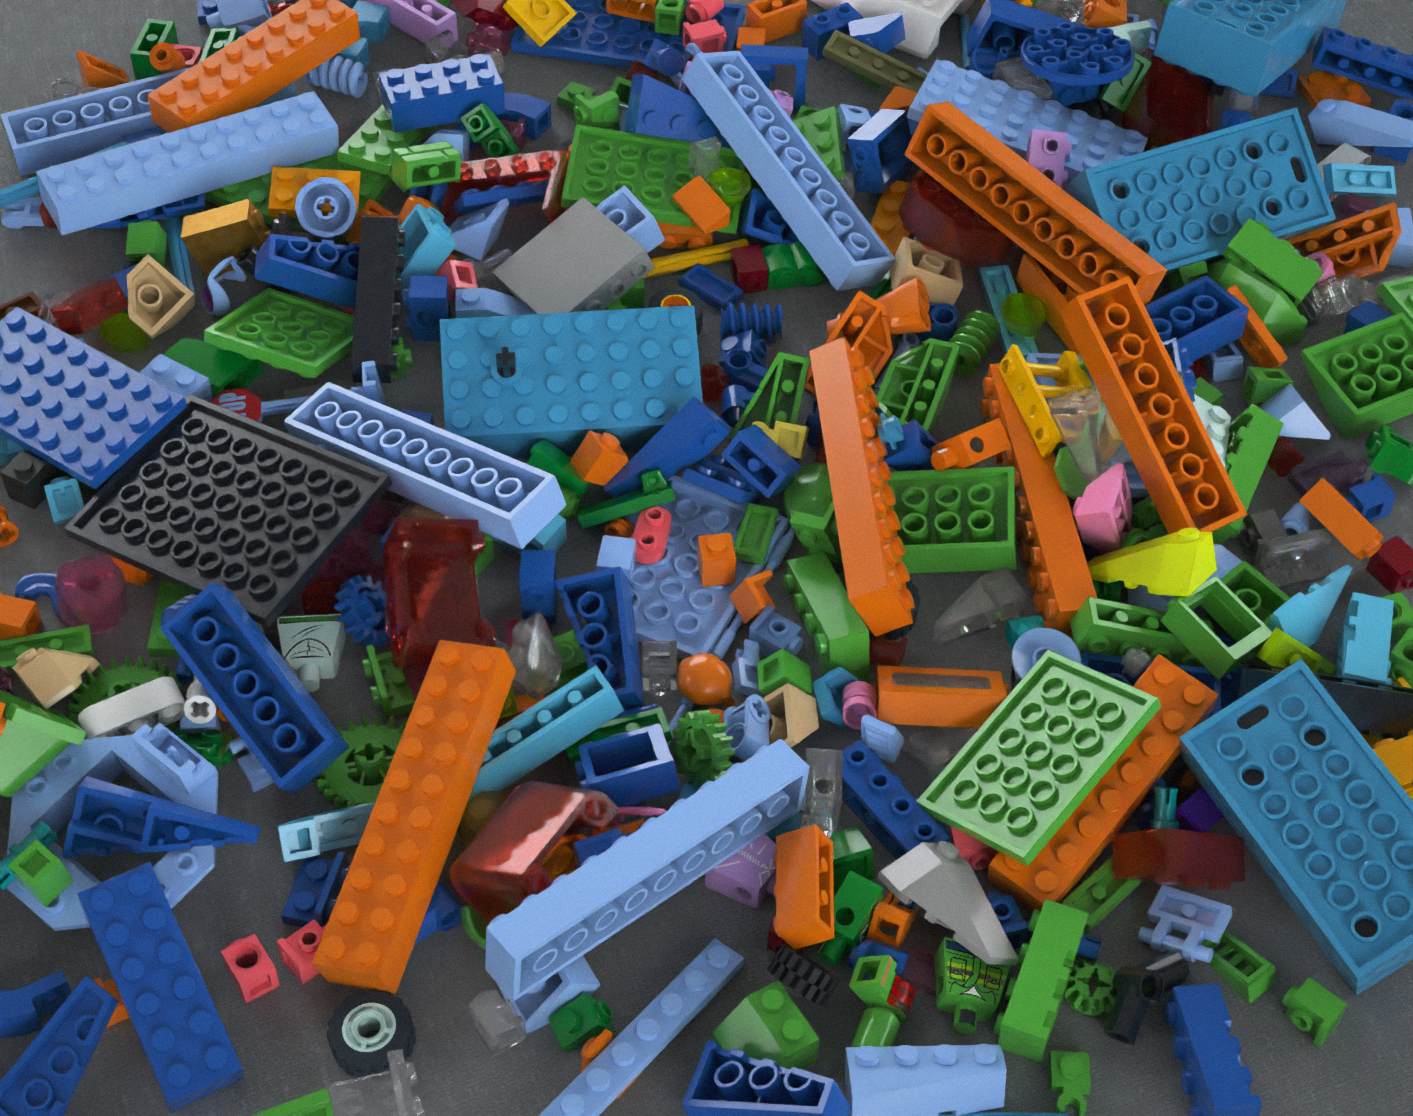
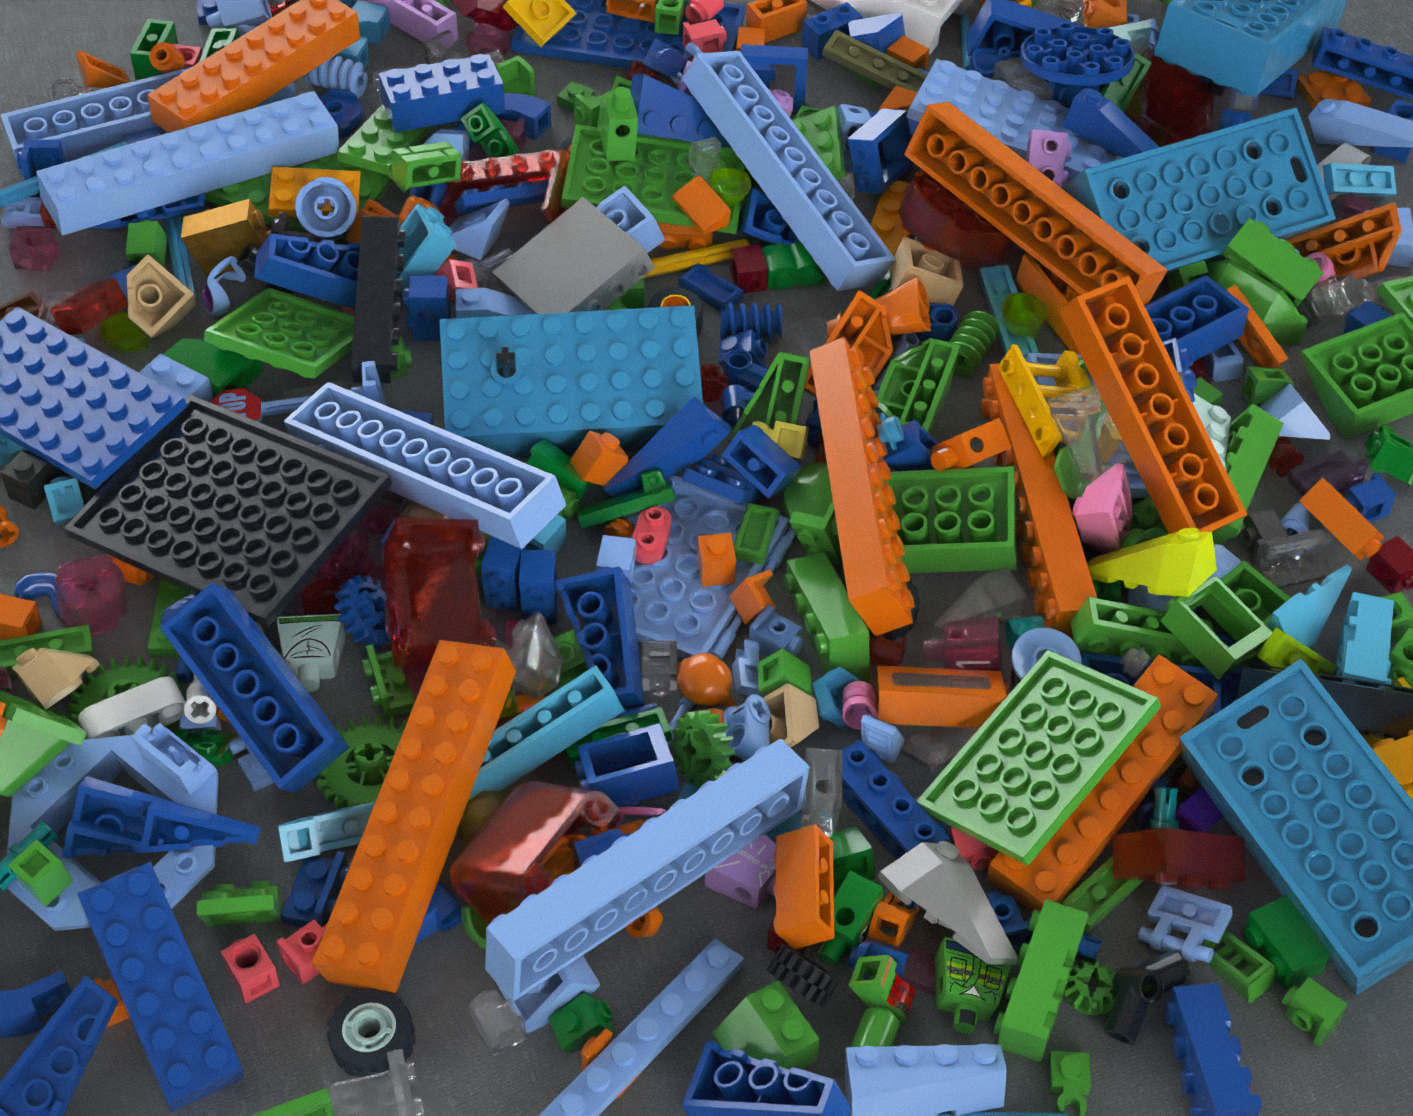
none -> clear pink brick [9,227,60,271]
none -> blue bracket [17,139,66,197]
none -> bright green plate [196,881,282,927]
none -> blue plate [317,89,363,137]
none -> blue brick [481,536,525,612]
none -> bright green panel [496,55,536,97]
none -> bright green torso [597,87,638,161]
none -> orange tile [625,906,663,938]
none -> orange panel [886,35,930,71]
none -> clear pink torso [923,616,1002,673]
none -> blue wedge [1063,88,1159,158]
none -> green brick [1243,896,1331,990]

